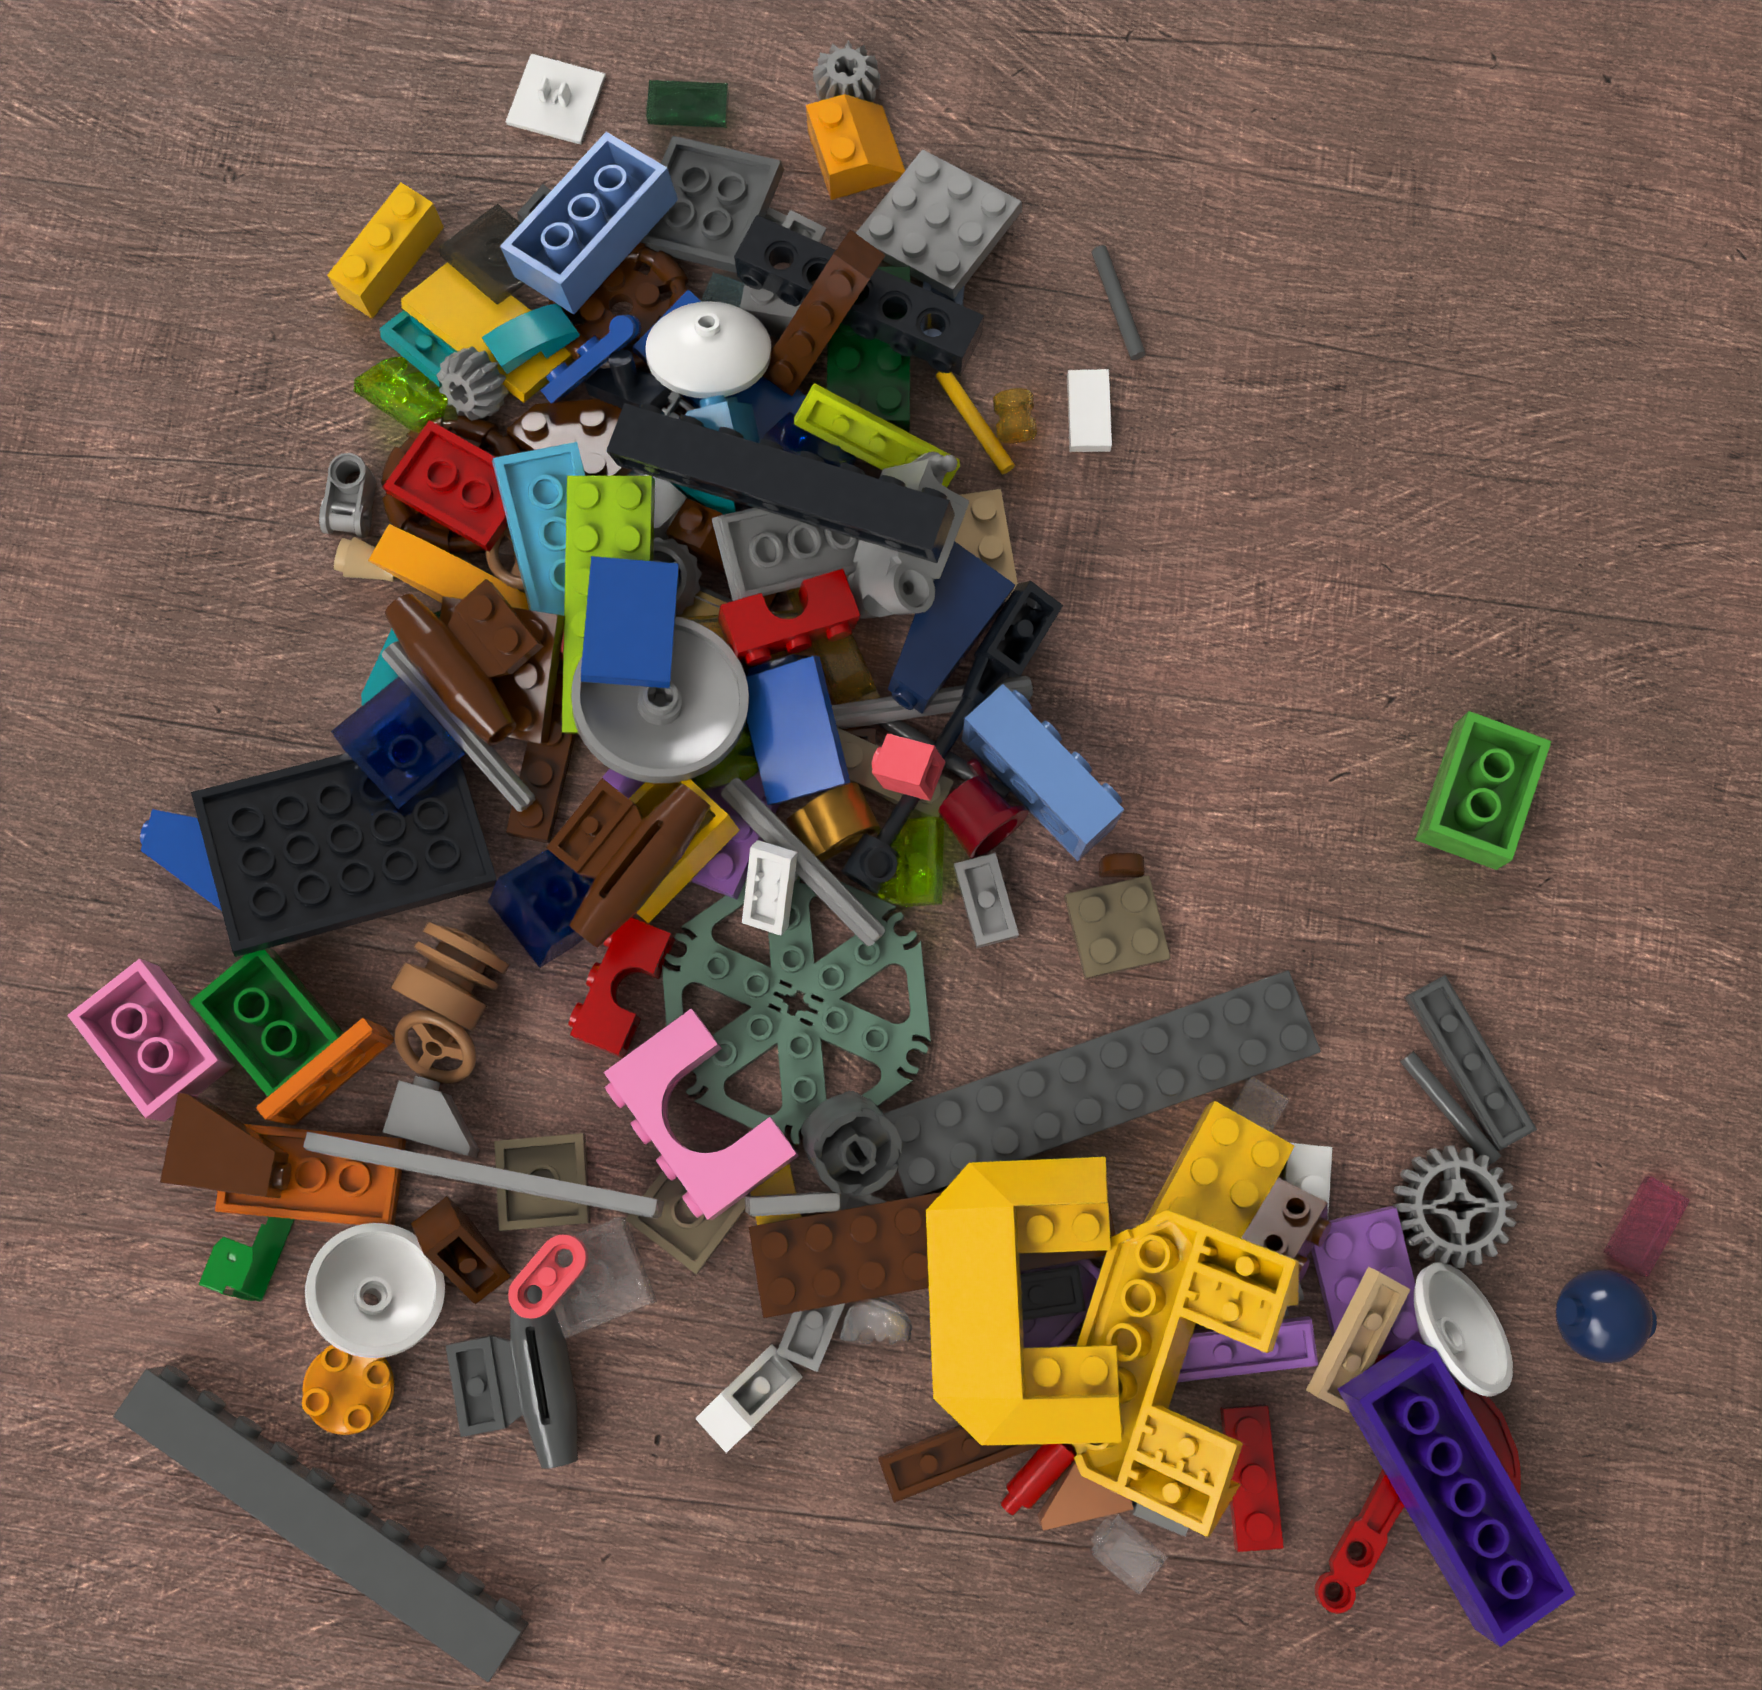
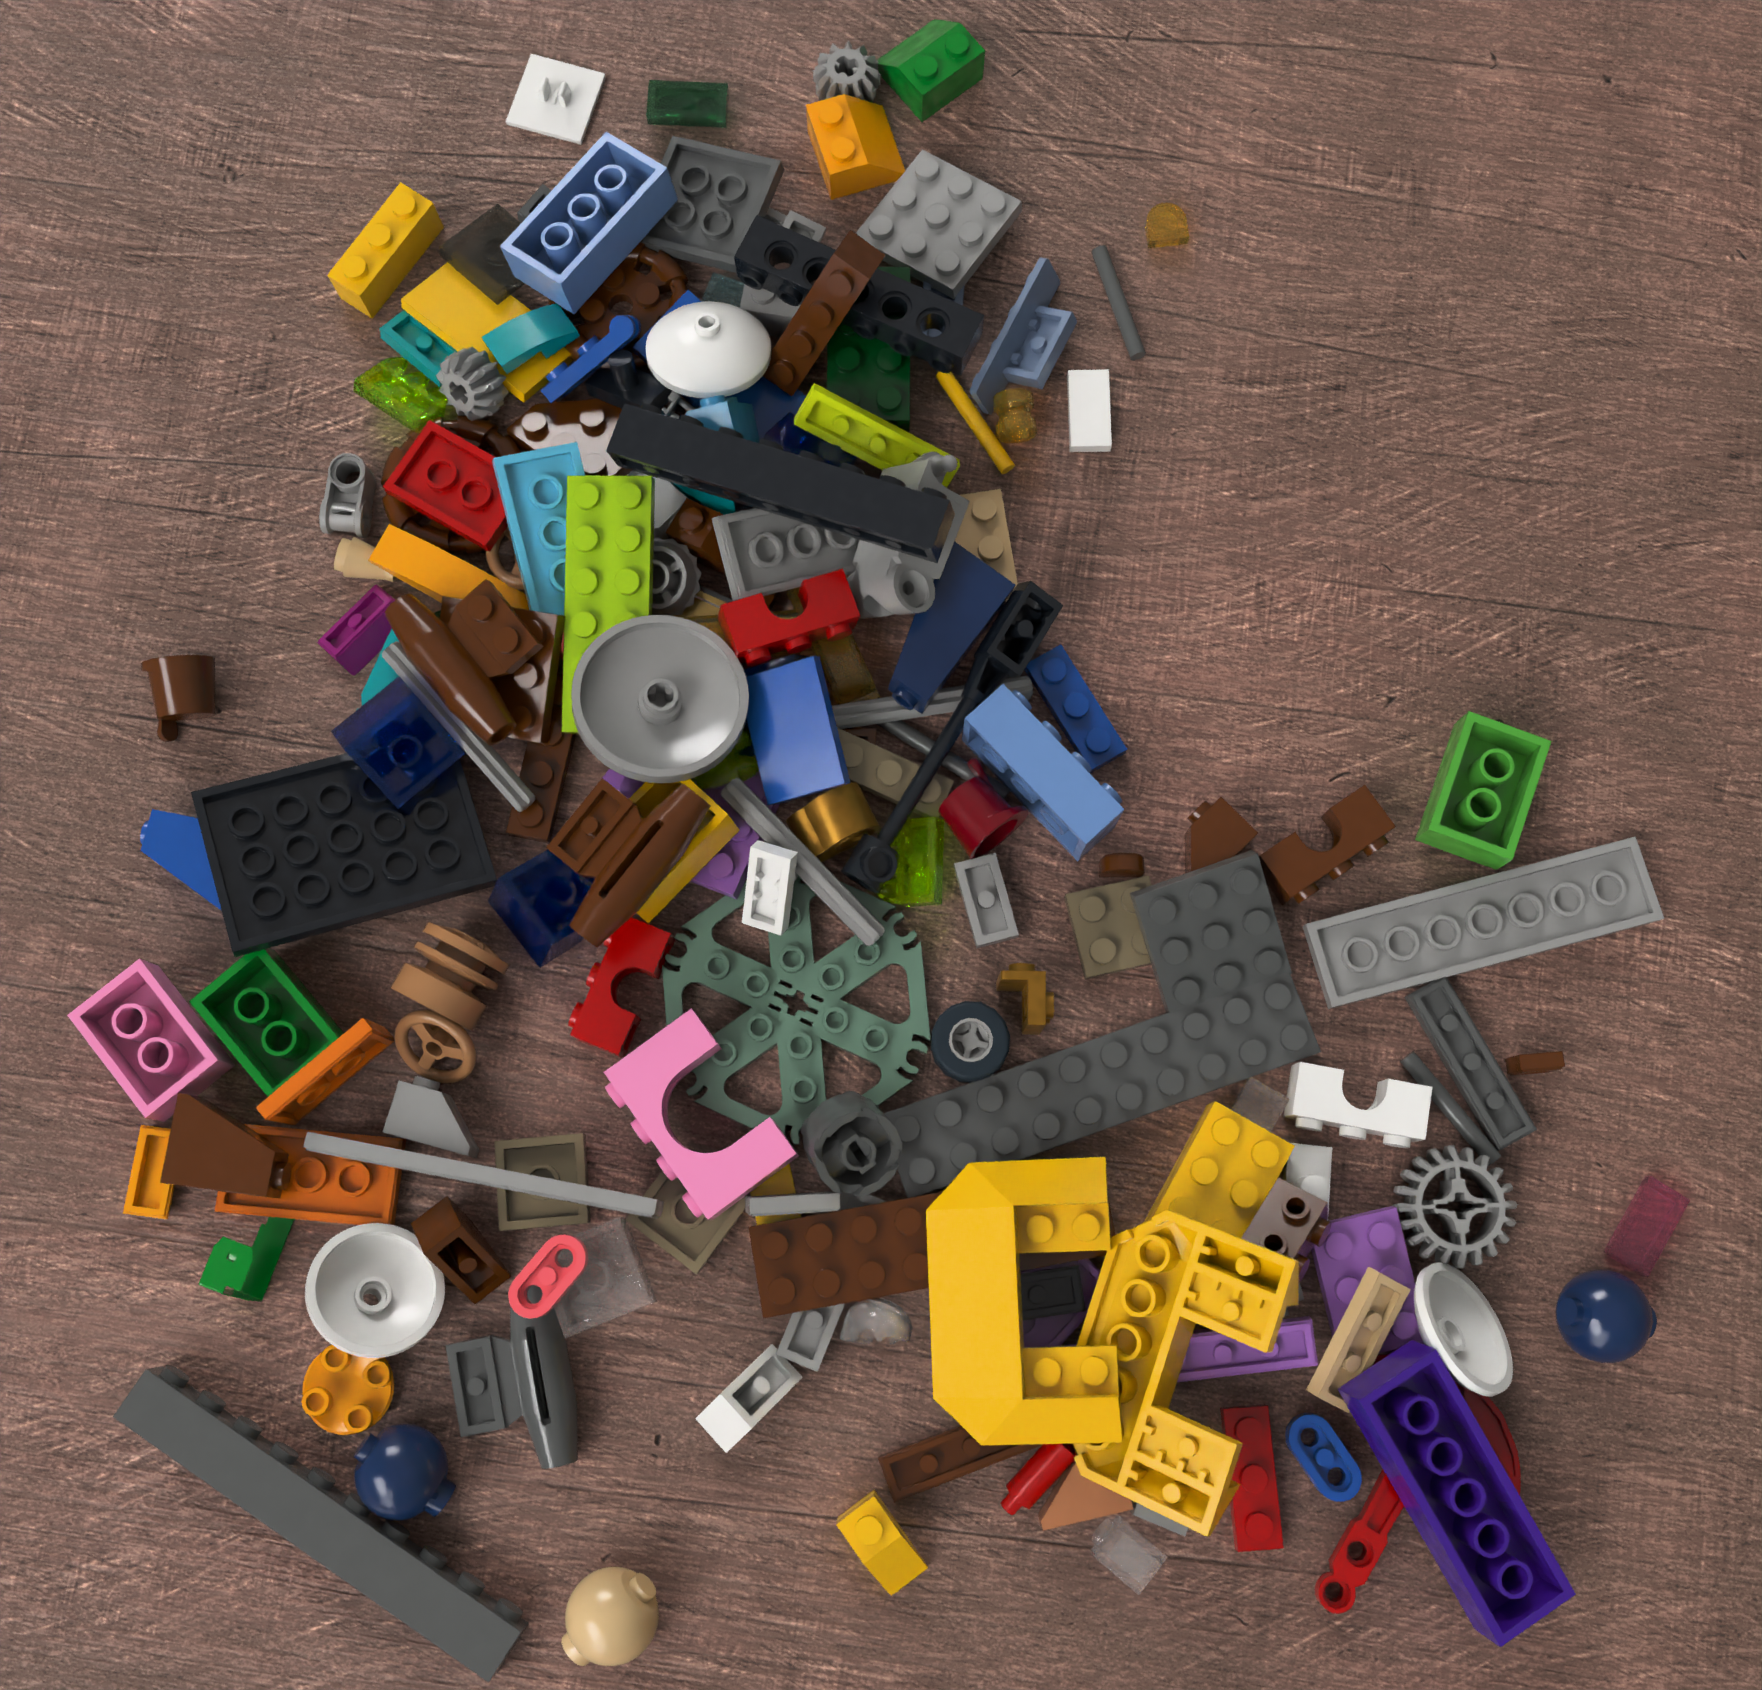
blue tile [581,556,679,689] -> none
coral brick [872,733,946,801] -> none
none -> light orange tile [123,1125,175,1219]
none -> reddish brown hat [141,655,215,742]
none -> magenta slope [317,584,395,676]
none -> dark blue brick [353,1424,456,1520]
none -> tan brick [562,1566,659,1666]
none -> yellow slope [836,1489,928,1596]
none -> green slope [877,19,985,122]
none -> black wheel [931,1001,1010,1083]
none -> sand blue bracket [970,257,1078,414]
none -> pearl gold bracket [996,963,1054,1035]
none -> blue plate [1024,644,1127,774]
none -> dark grey plate [1130,850,1292,1014]
none -> clear yellow tile [1145,203,1189,248]
none -> reddish brown slope [1184,797,1258,874]
none -> reddish brown arch [1259,785,1396,905]
none -> white arch [1284,1062,1433,1148]
none -> blue plate [1285,1413,1362,1502]
none -> light grey plate [1302,836,1664,1009]
none -> reddish brown tile [1505,1051,1565,1076]

